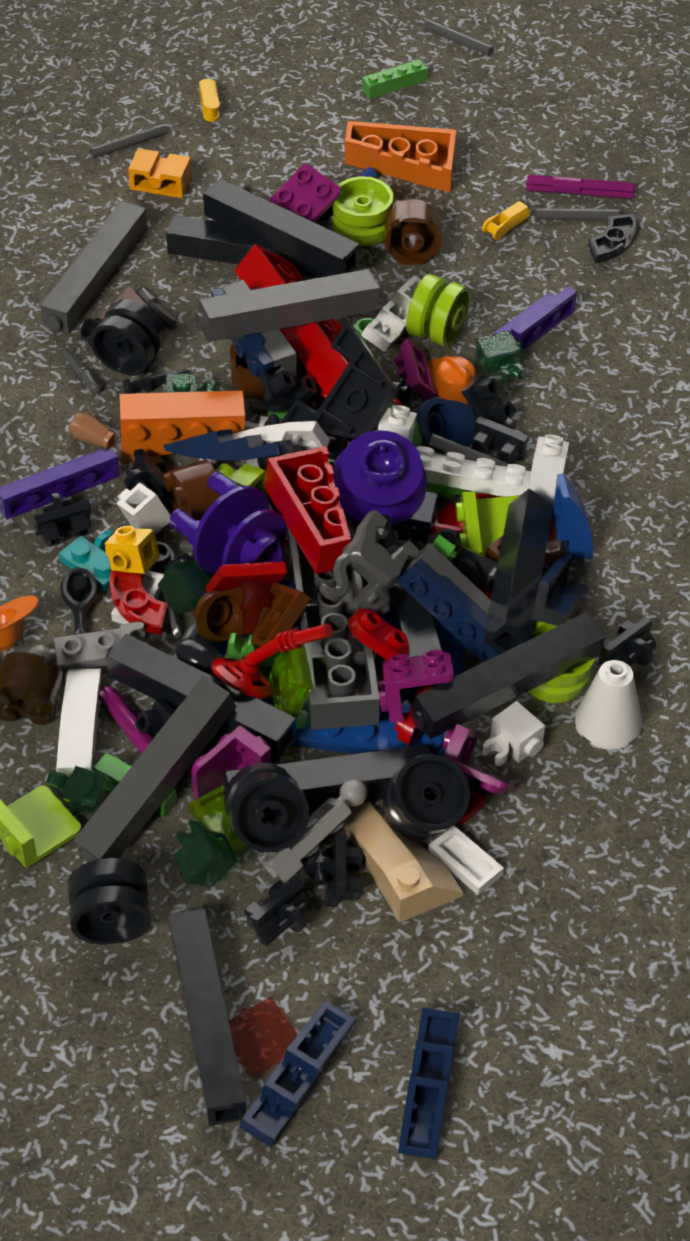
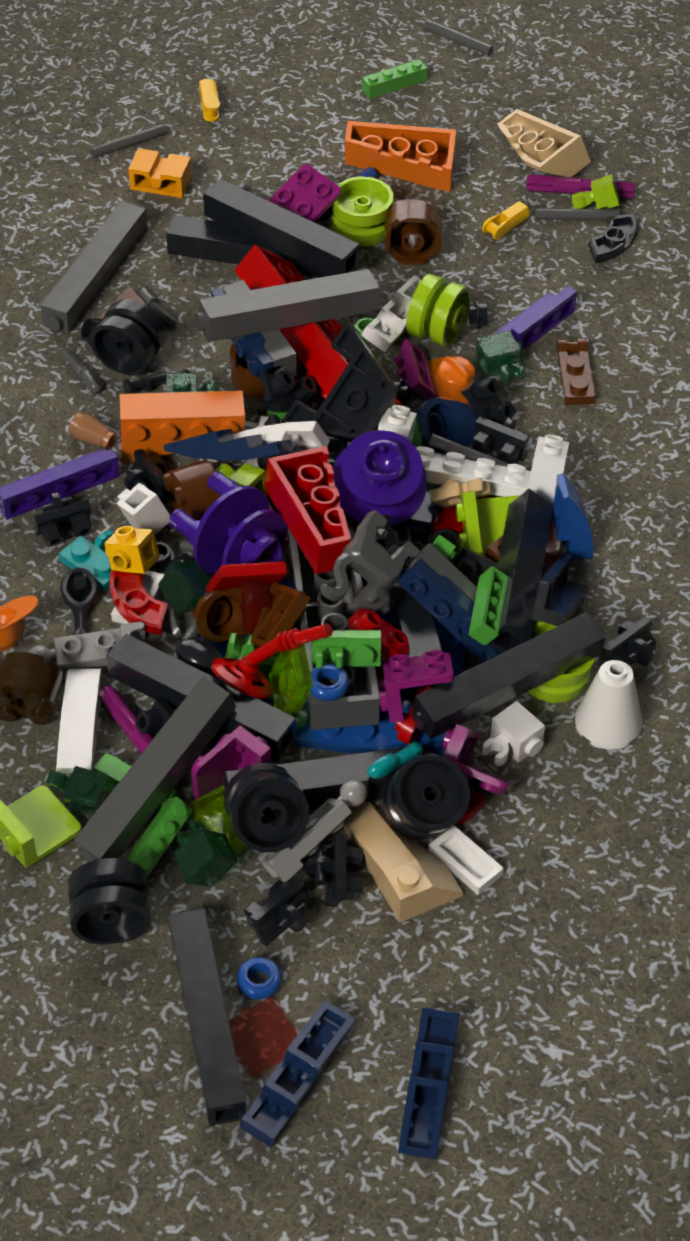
none -> bright green piece [126,796,193,877]
none -> blue piece [236,957,282,1000]
none -> blue piece [307,664,350,701]
none -> bright green plate [312,630,381,668]
none -> teal piece [367,741,423,779]
none -> tan plate [430,478,491,508]
none -> bright green piece [468,566,508,646]
none -> black plate [469,301,488,329]
none -> tan wedge [497,109,591,178]
none -> reddish brown plate [556,338,596,405]
none -> lime piece [571,174,619,209]

